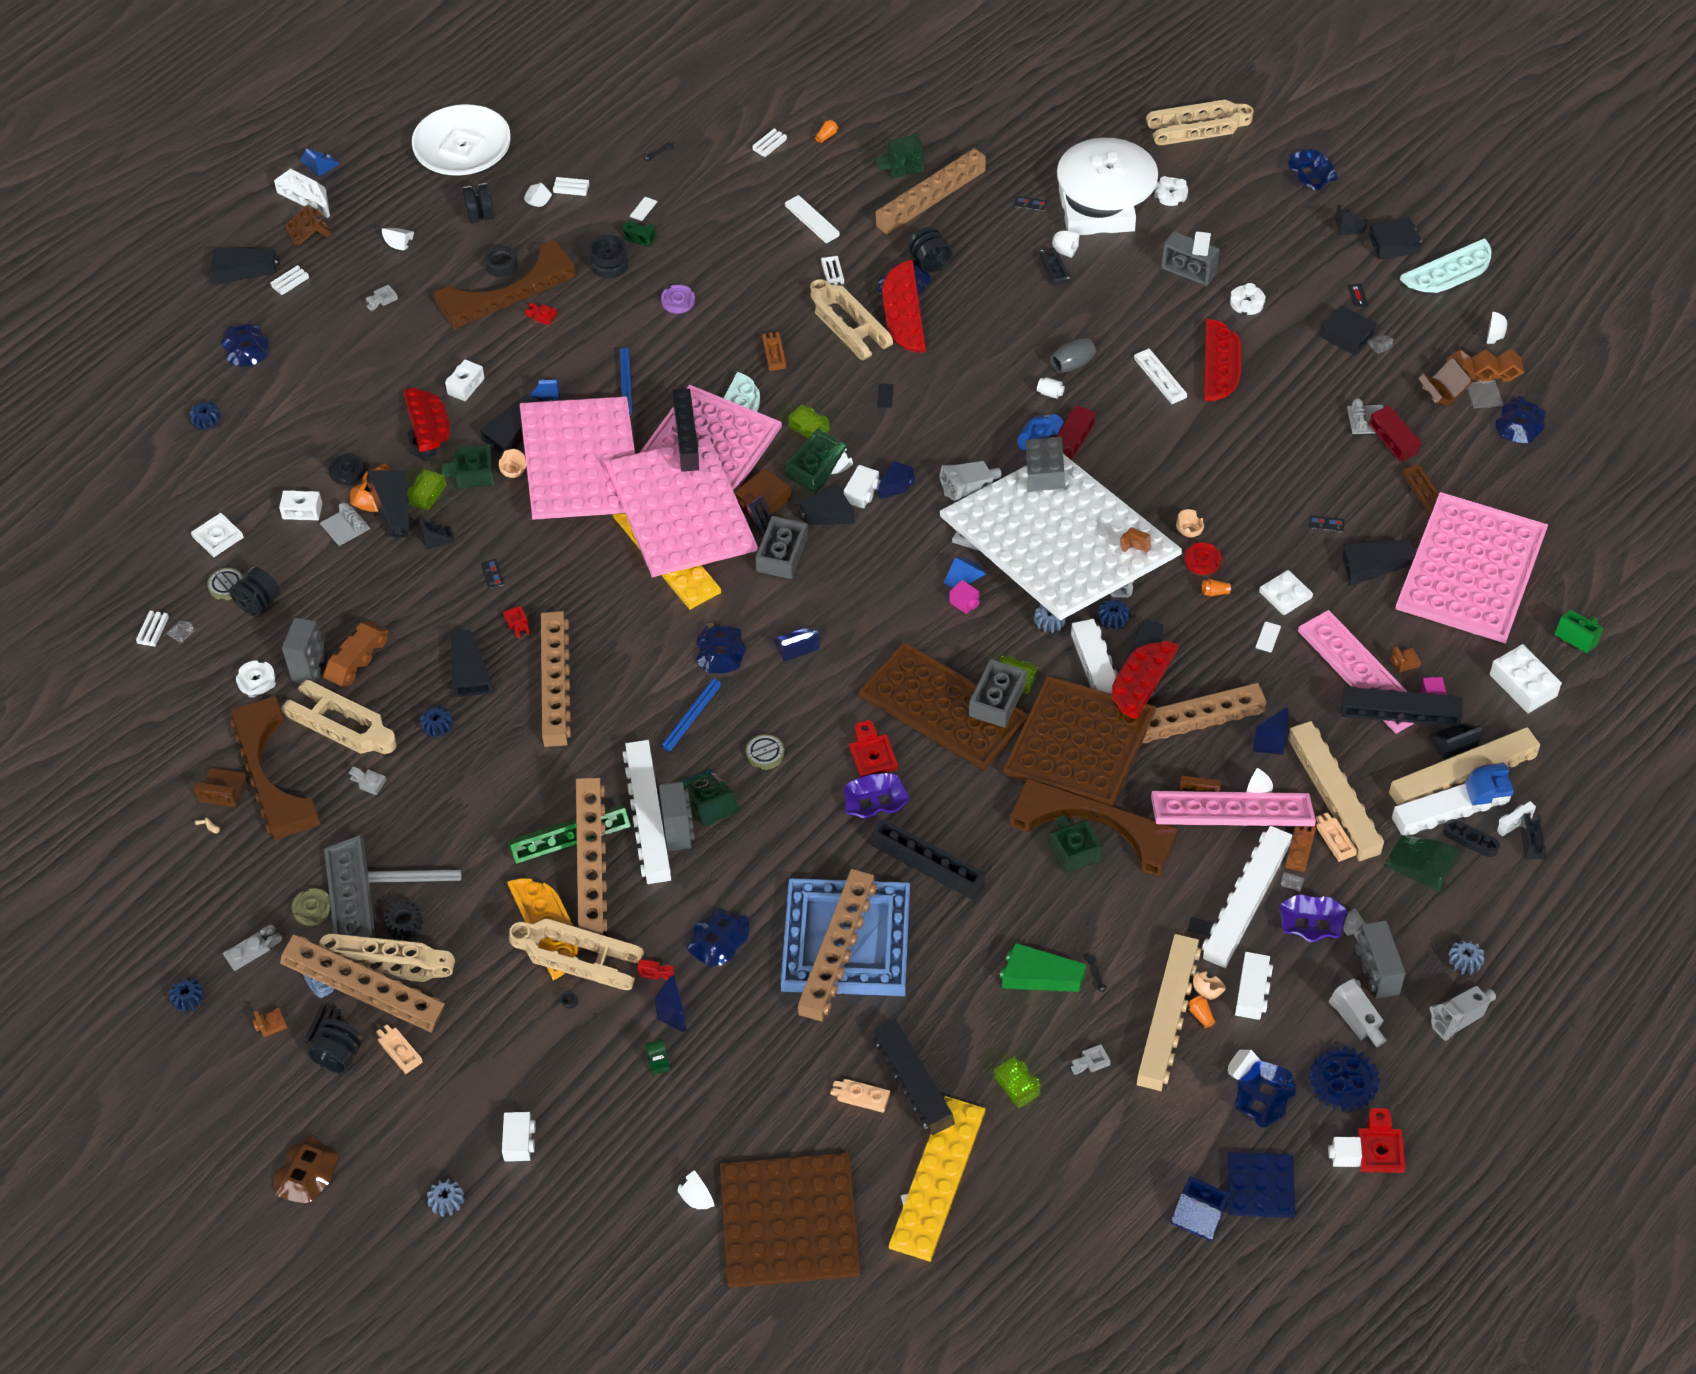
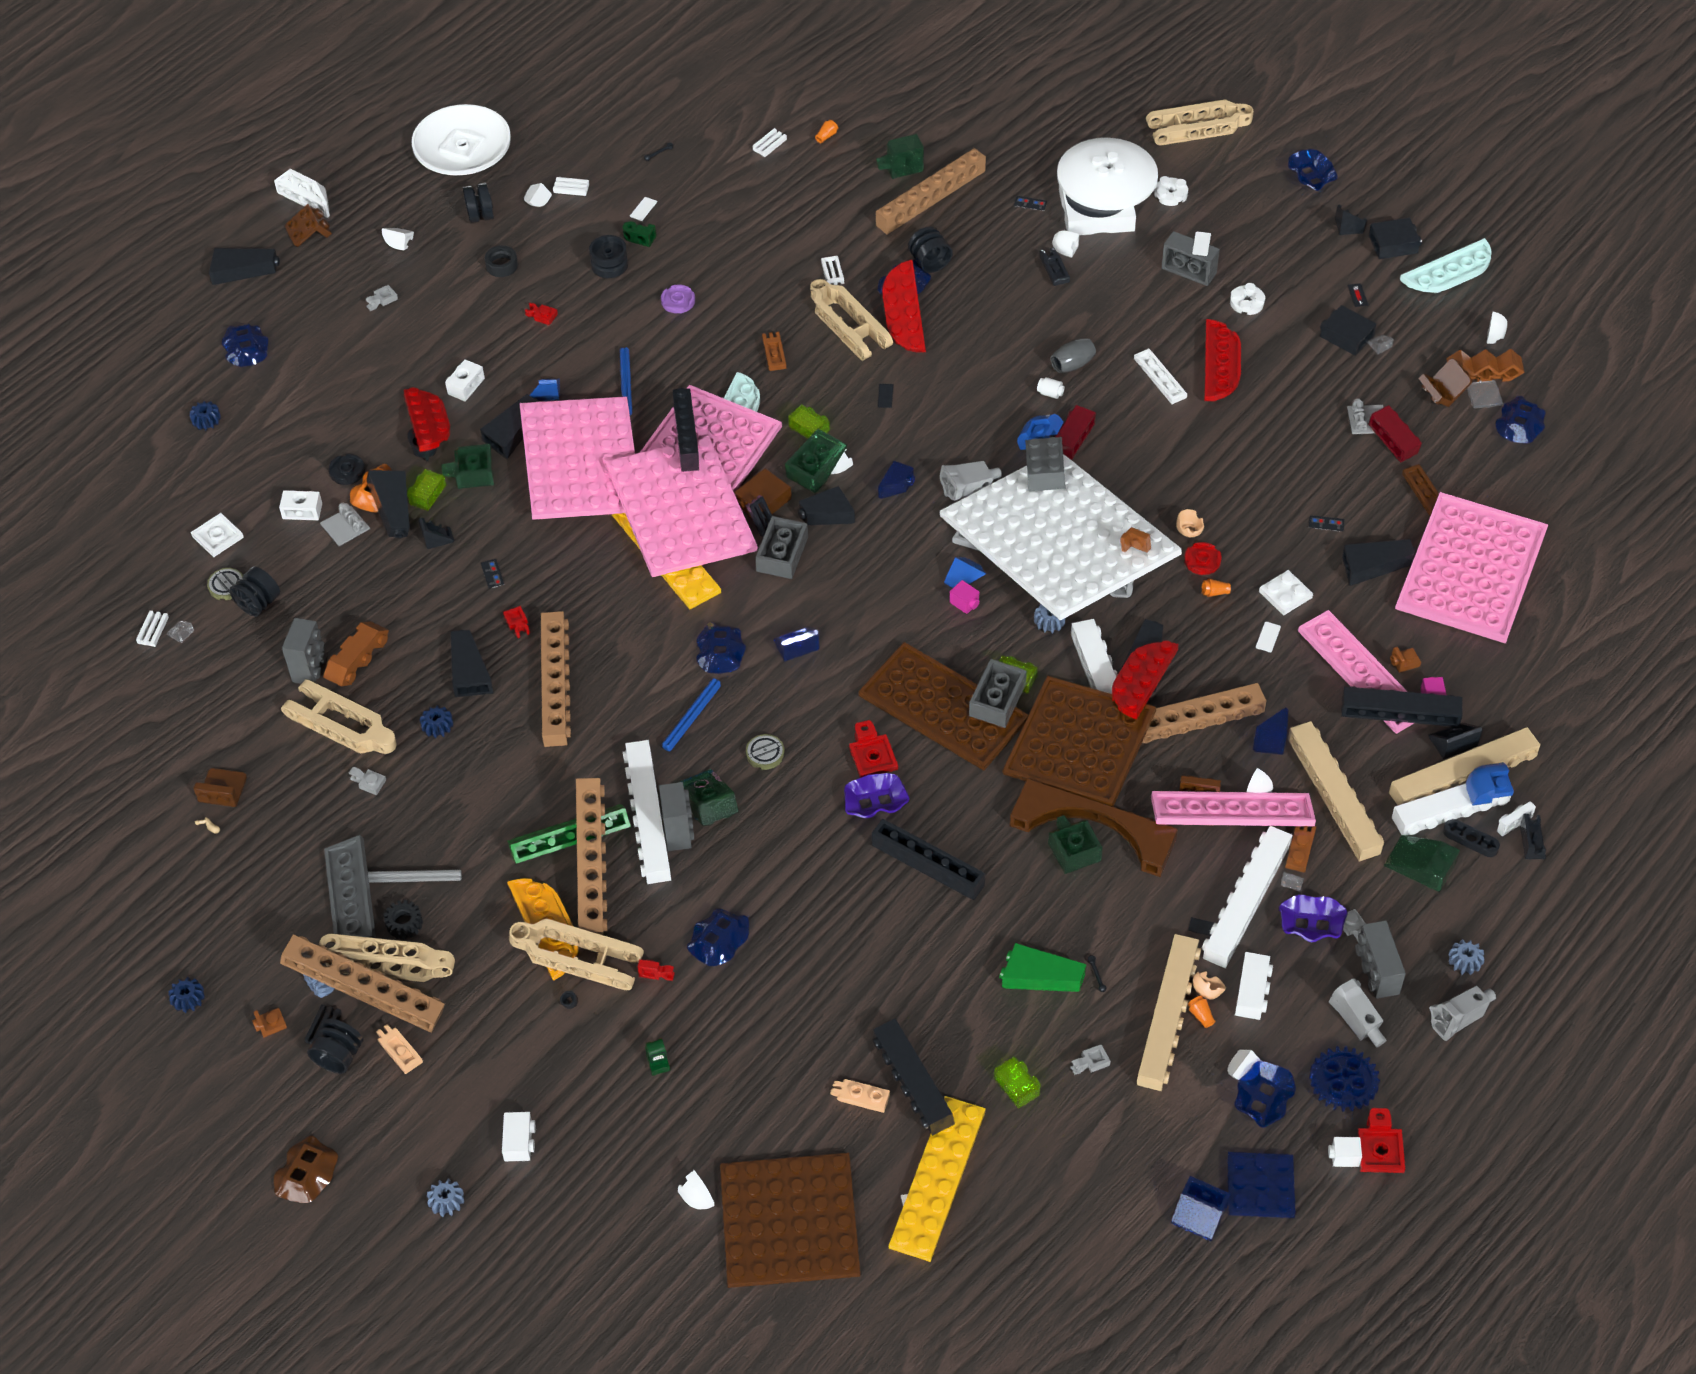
light grey hinge [223,924,282,971] -> none
reddish brown arch [230,696,321,840] -> none
white plate [236,661,276,698] -> none
white tile [270,265,309,295] -> none
olive tile [291,888,331,926] -> none
blue slope [300,148,339,176] -> none
reddish brown arch [433,240,576,330] -> none
light nougat hair [498,449,526,478] -> none
clear blue slope [654,975,686,1032] -> none
medium blue tile [781,878,910,996] -> none
white tile [785,195,839,243] -> none
medium nougat brick [798,869,877,1022] -> none
white brick [844,465,881,509] -> none
dark blue gear [1097,598,1129,630] -> none
light nougat hinge [1316,812,1357,862] -> none
white brick [1490,644,1562,713] -> none
green brick [1555,610,1603,653] -> none

